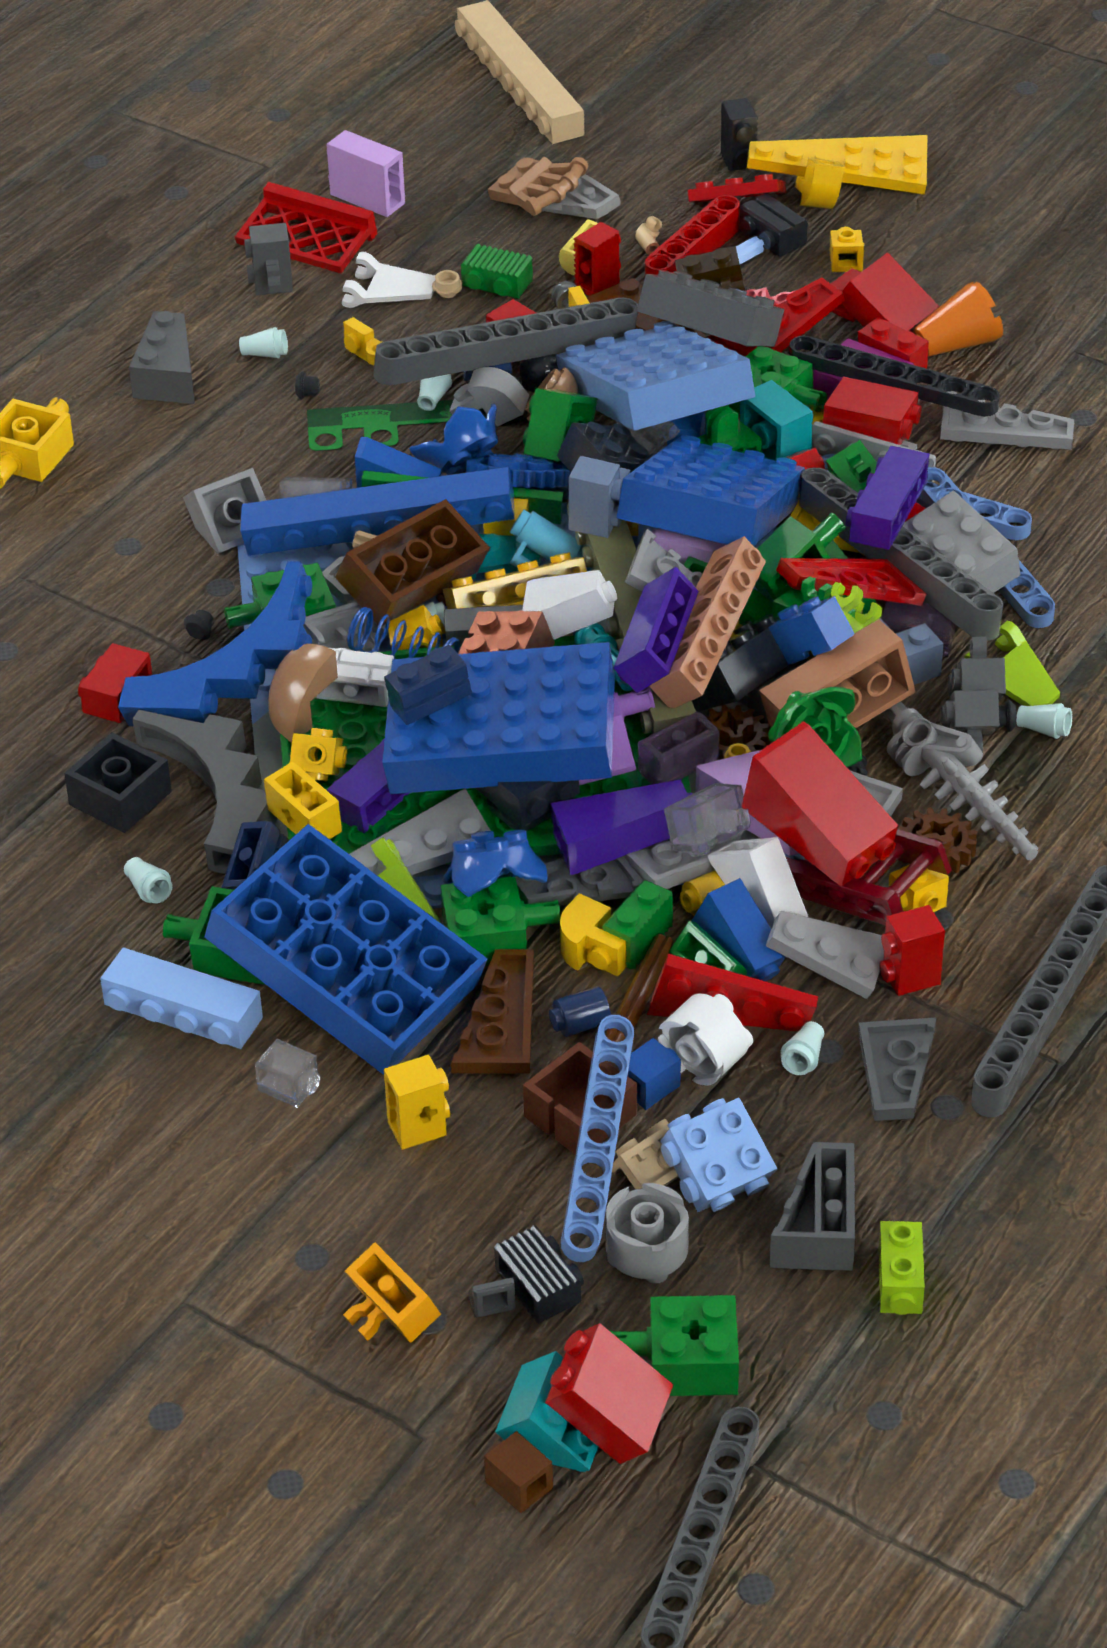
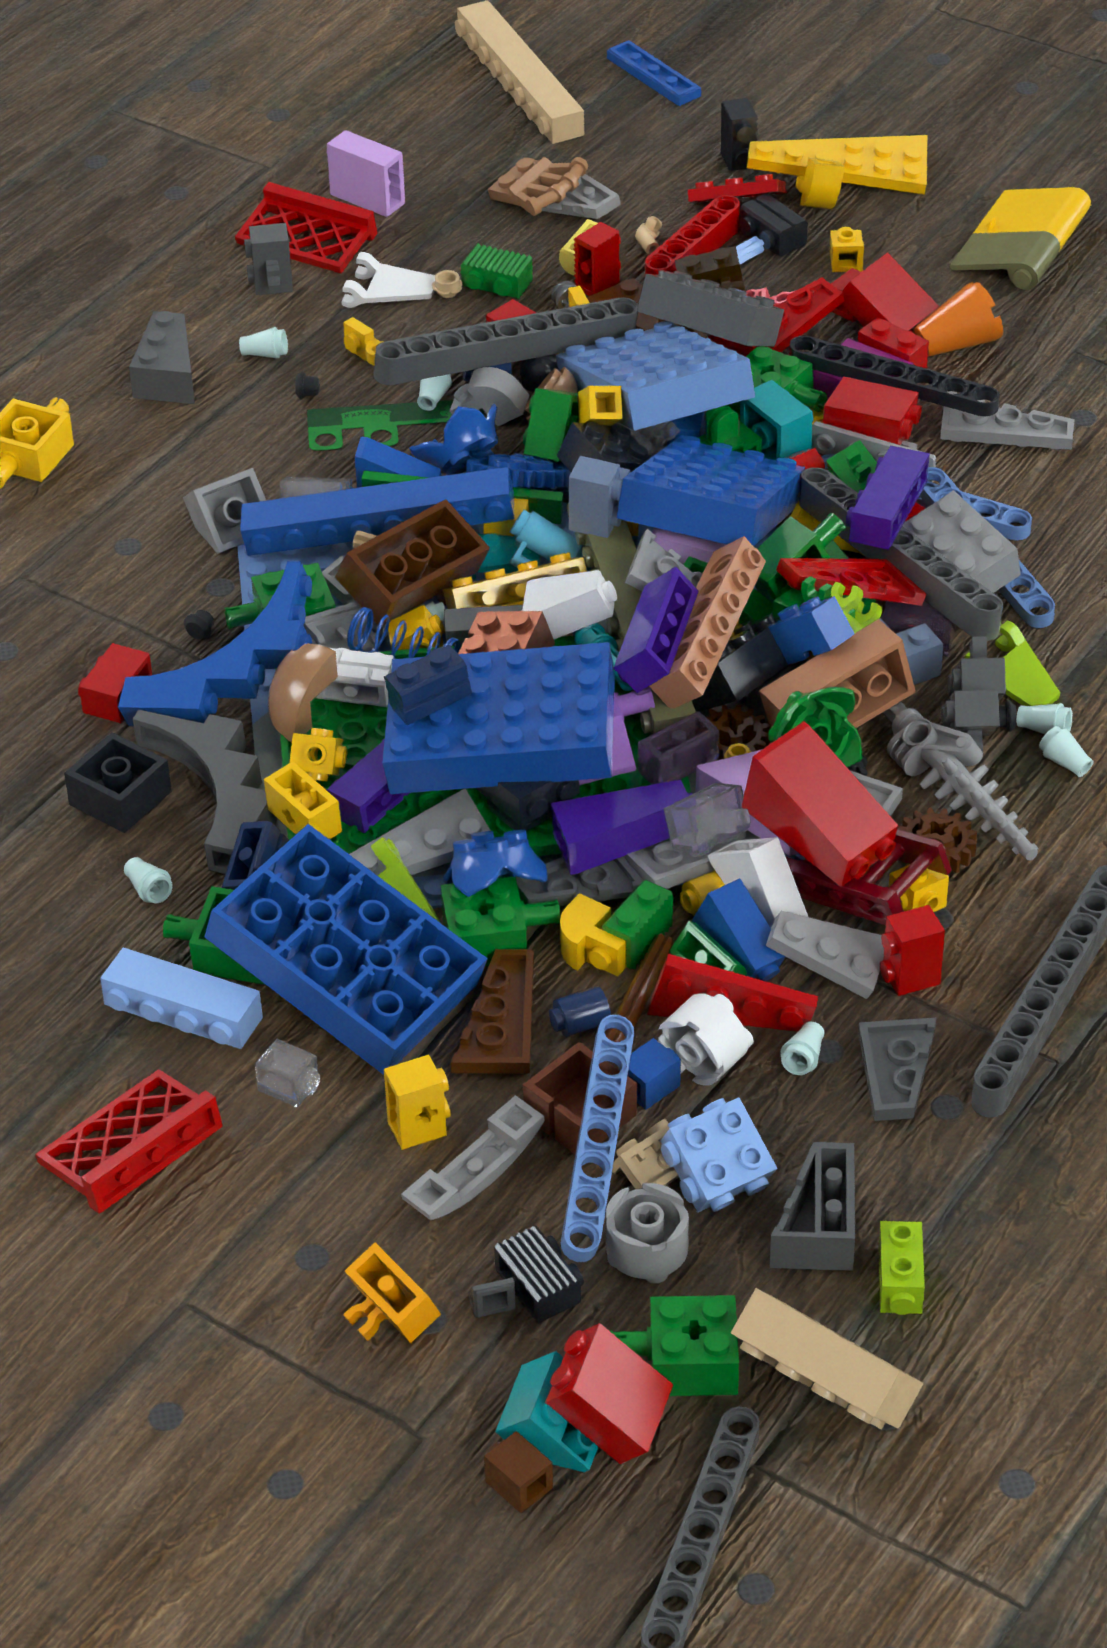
none -> red fence [35,1069,223,1214]
none -> light grey slope [401,1095,545,1220]
none -> yellow brick [578,386,622,426]
none -> blue tile [607,40,701,106]
none -> tan brick [731,1288,924,1430]
none -> door [950,187,1091,290]
none -> light aqua cone [1039,726,1093,777]

